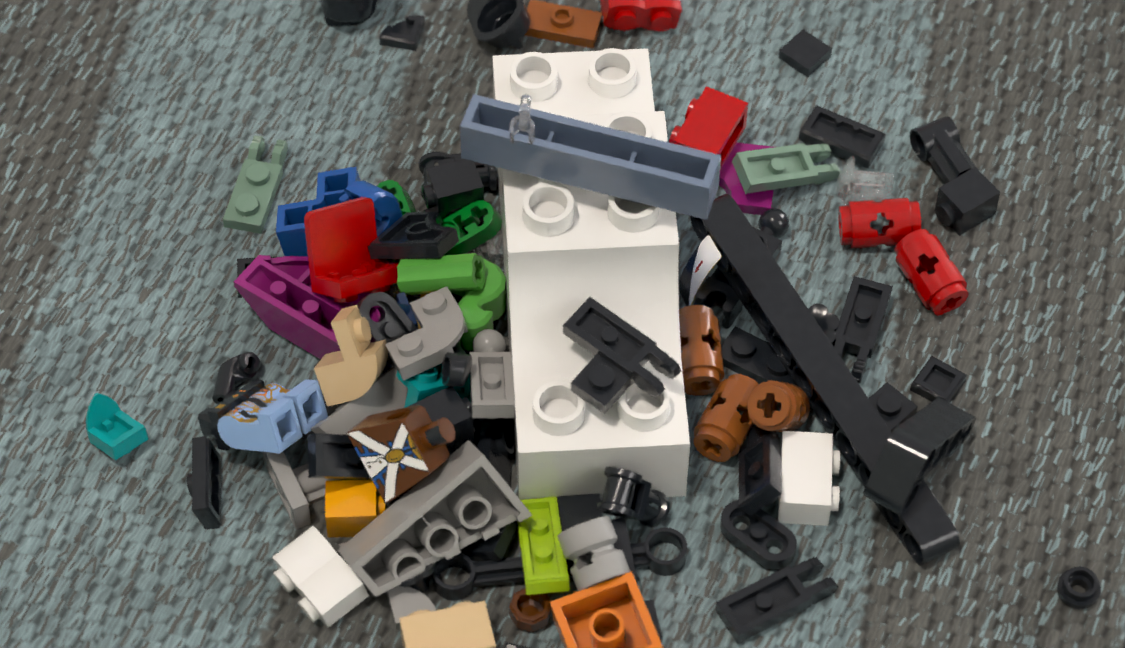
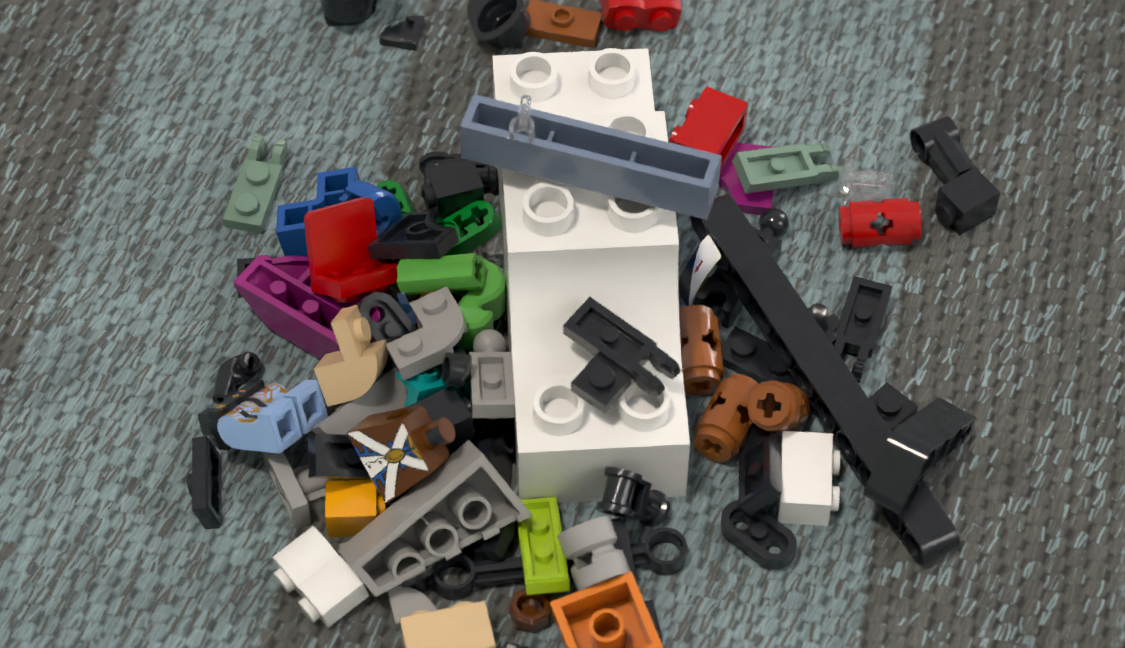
teal plate [85,393,149,460] -> none
black tile [558,493,602,532] -> none
black hinge [715,556,838,643] -> none
black tile [778,29,832,78] -> none
black plate [799,105,886,168] -> none
red piece [894,229,969,316] -> none
black tile [910,356,967,403] -> none
black plate [1057,566,1101,609] -> none

